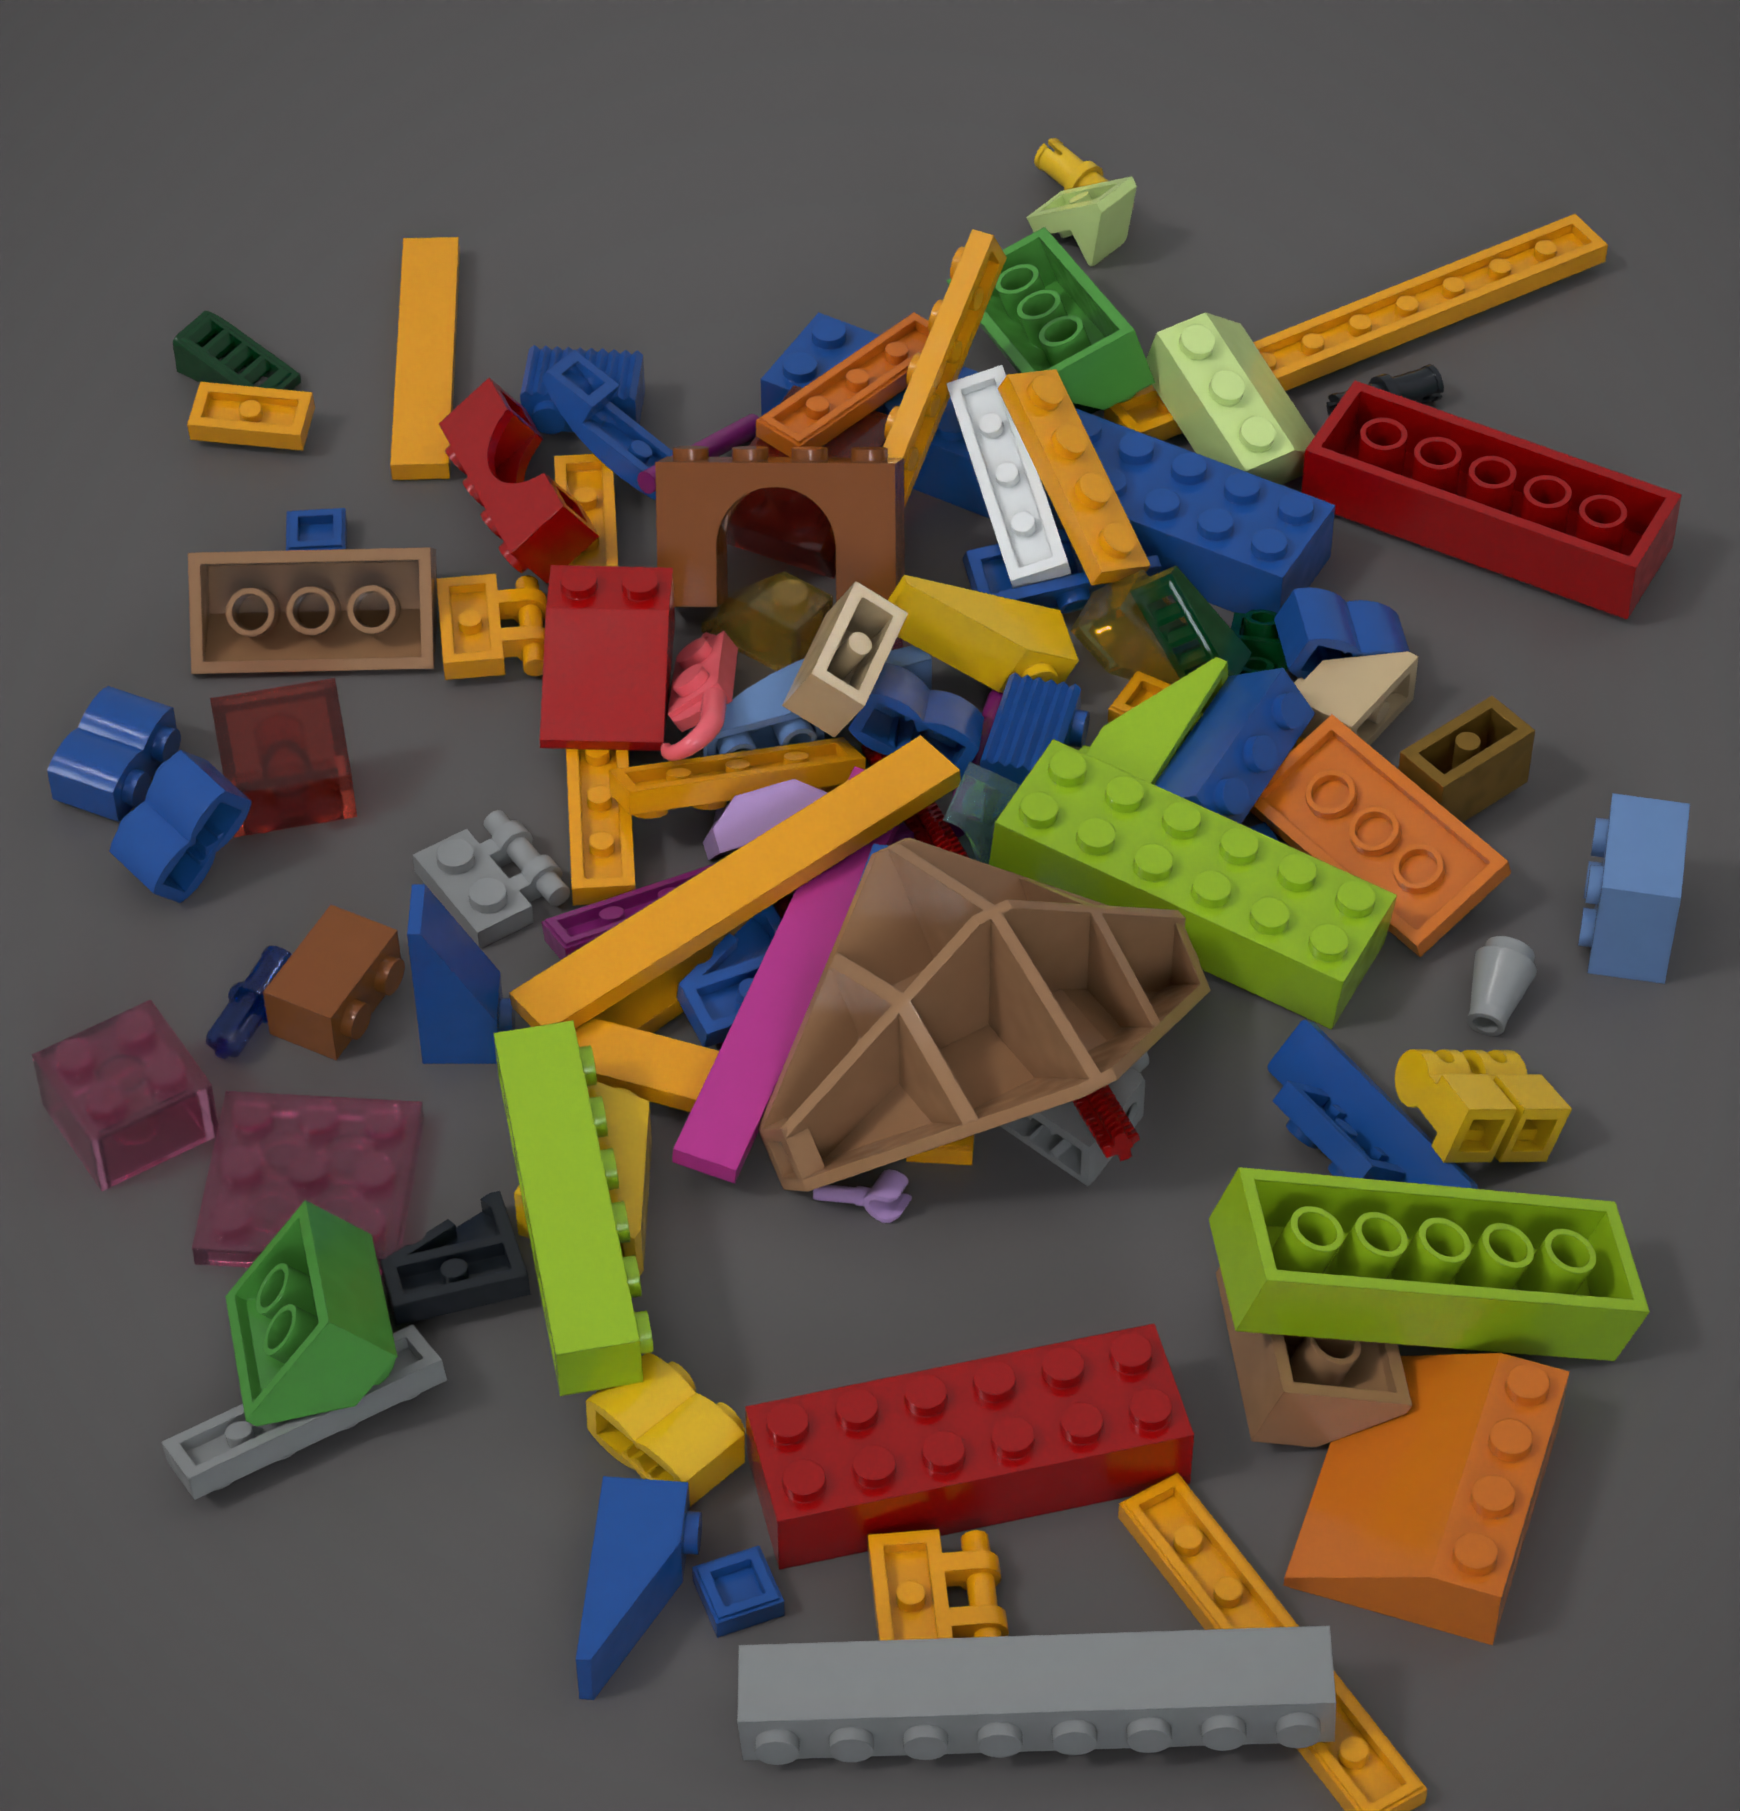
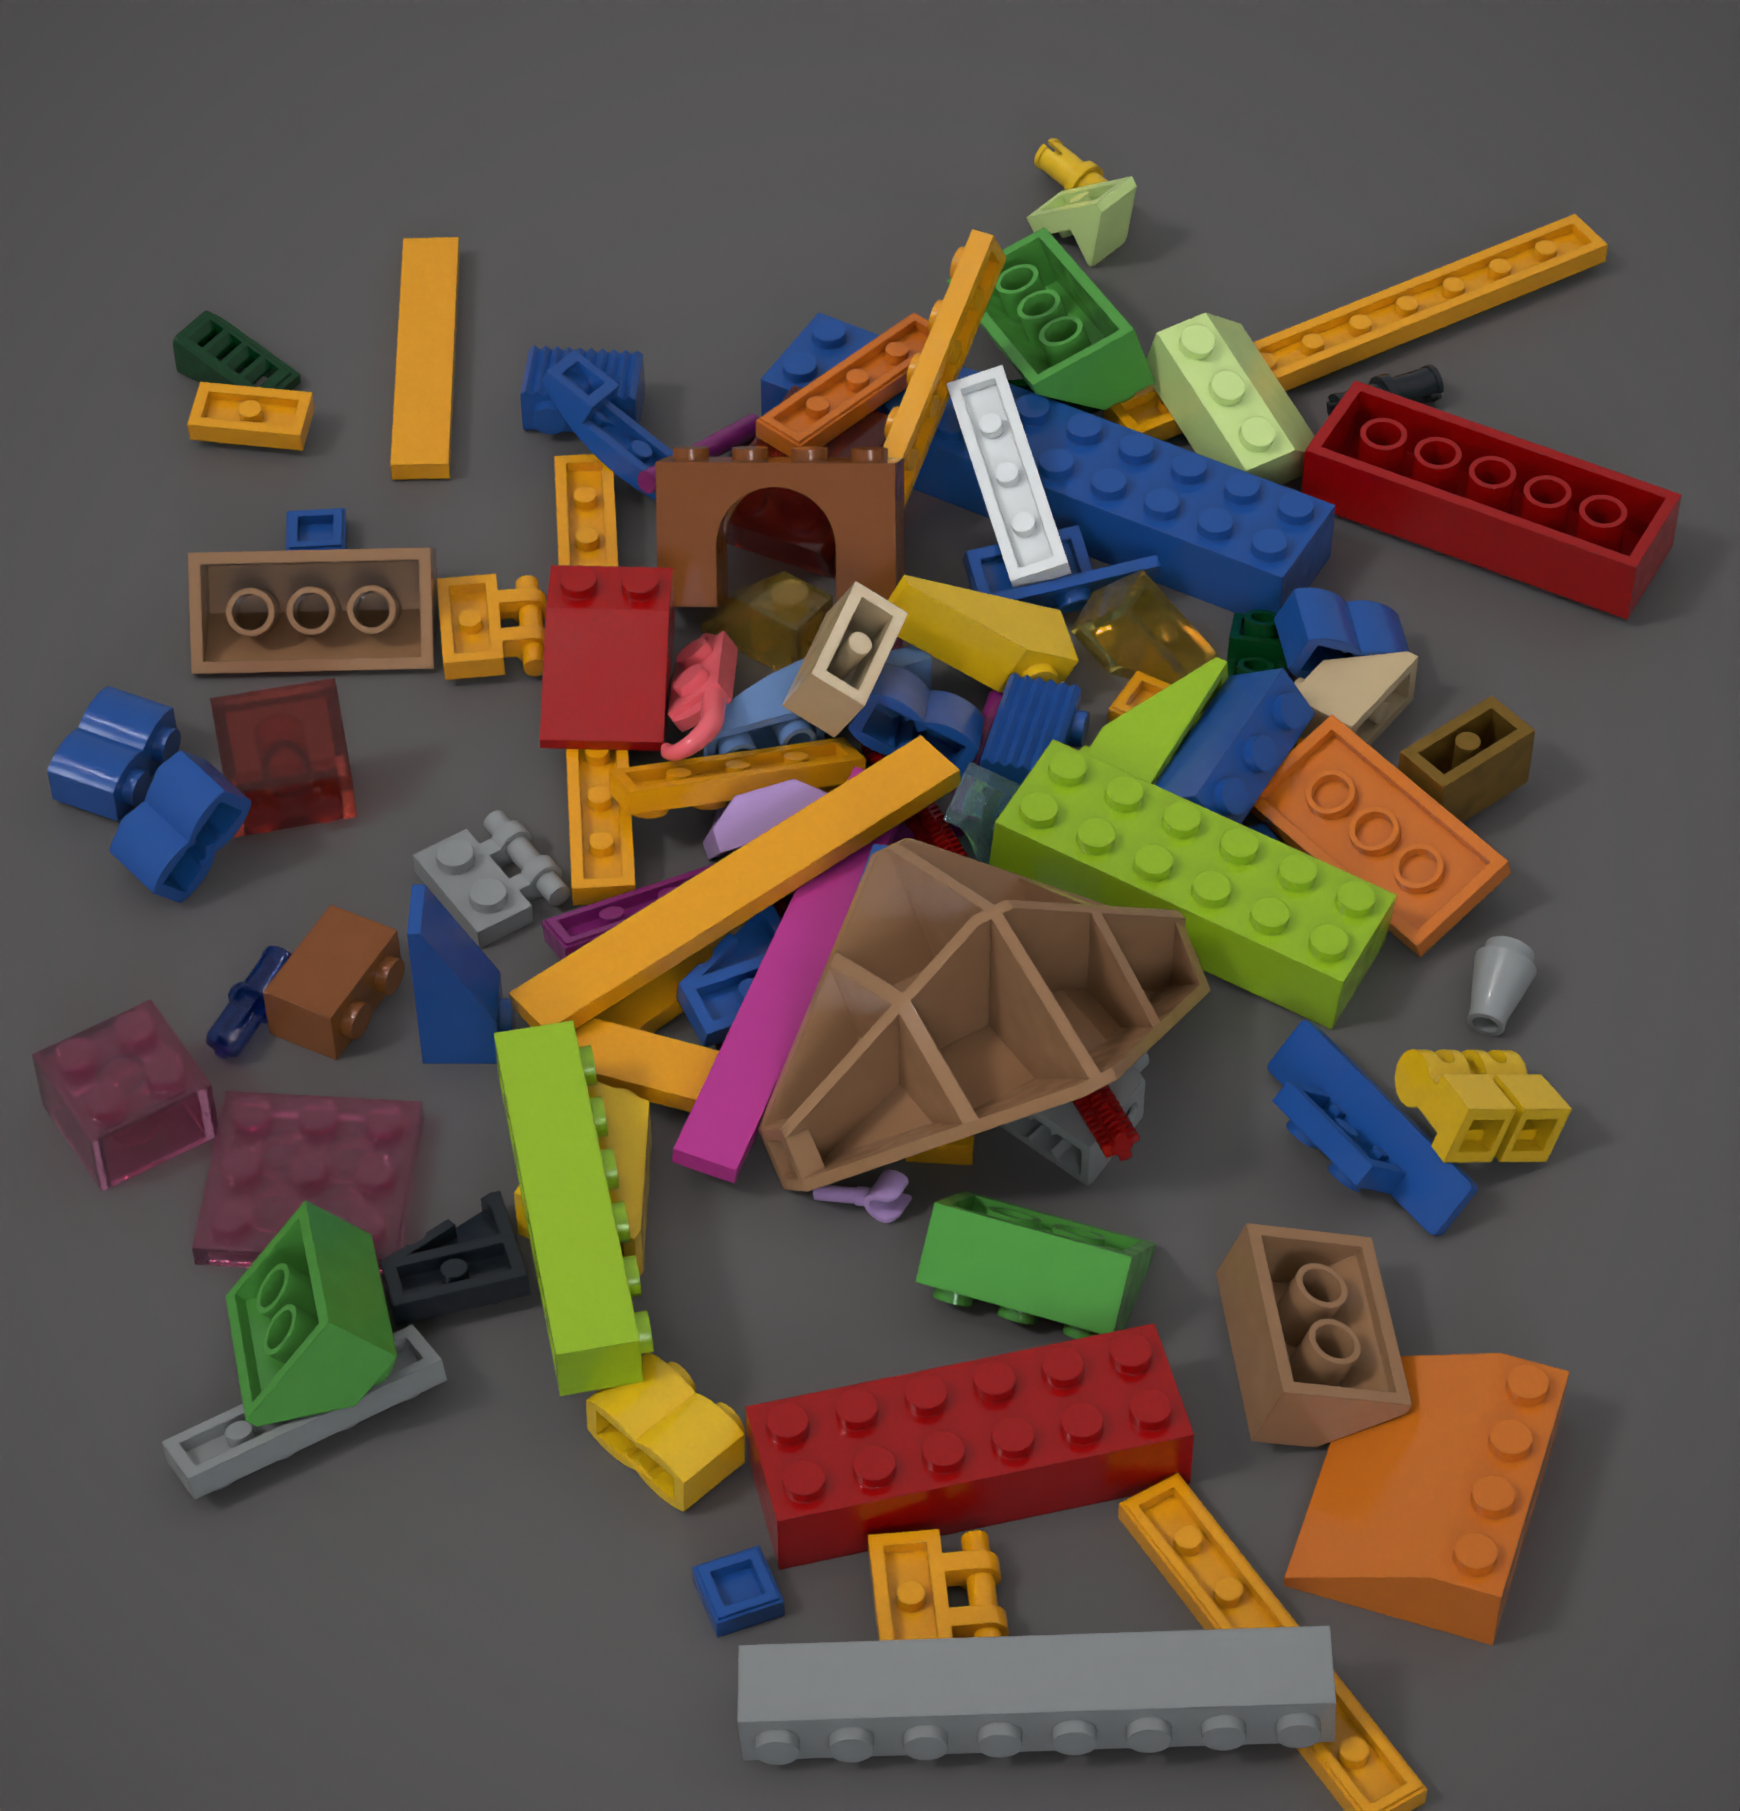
red arch [439,377,600,584] -> none
blue slope [576,1476,702,1700] -> none
light orange plate [998,369,1151,586] -> none
dark green slope [1130,566,1252,679] -> none
lime brick [1209,1167,1650,1361] -> none
medium blue brick [1578,793,1690,984] -> none
none -> bright green slope [915,1190,1157,1339]

